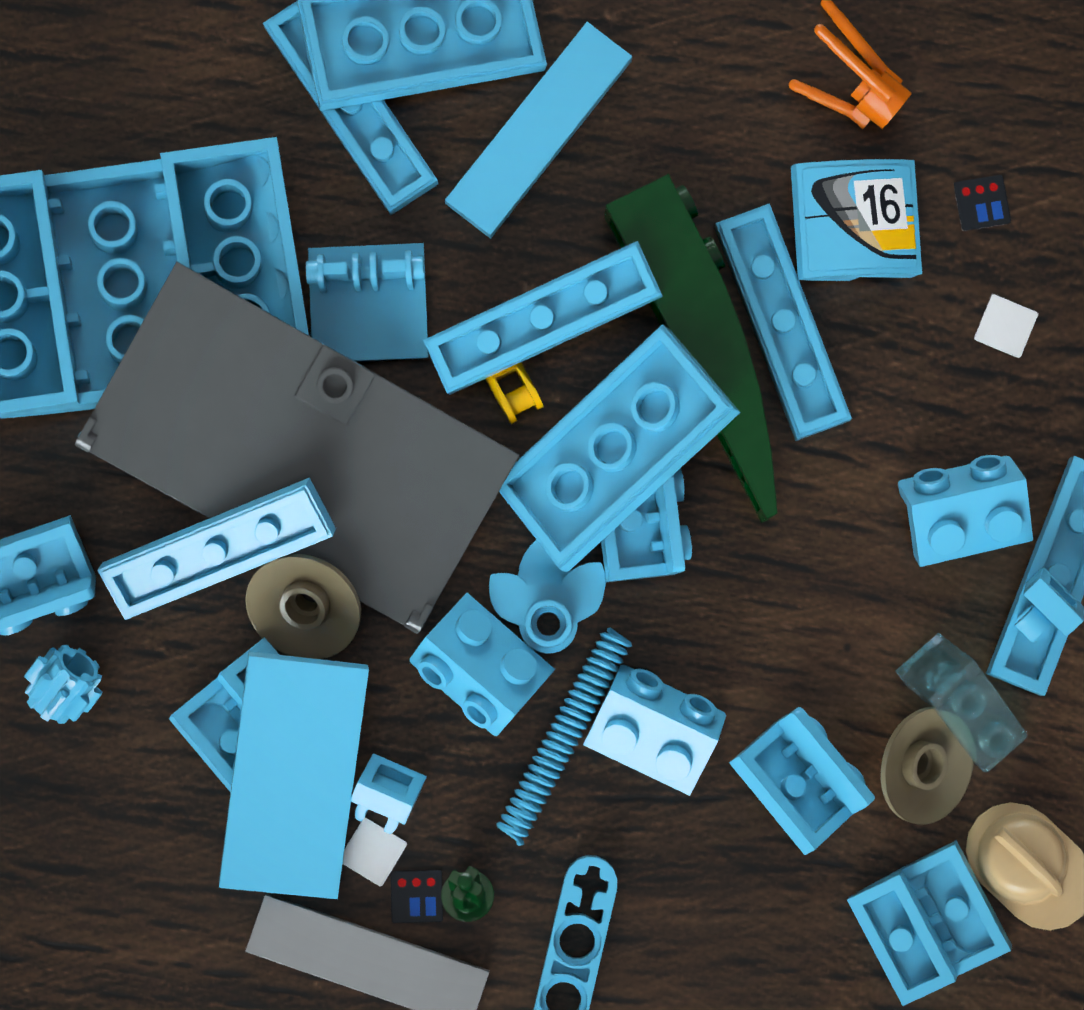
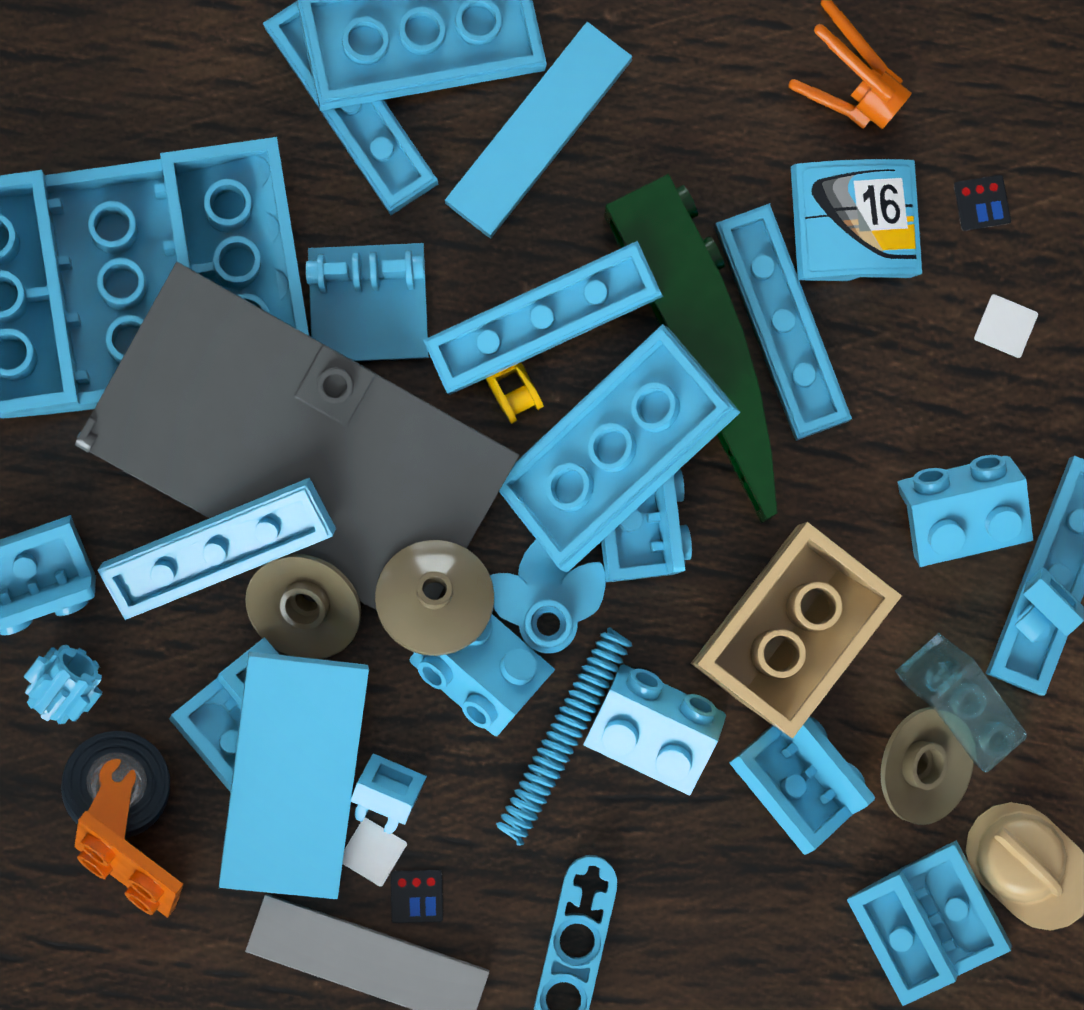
dark green piece [441,866,494,922] -> none
none -> plate [61,731,184,918]
none -> dark tan dish [375,540,494,656]
none -> tan slope [690,522,902,738]

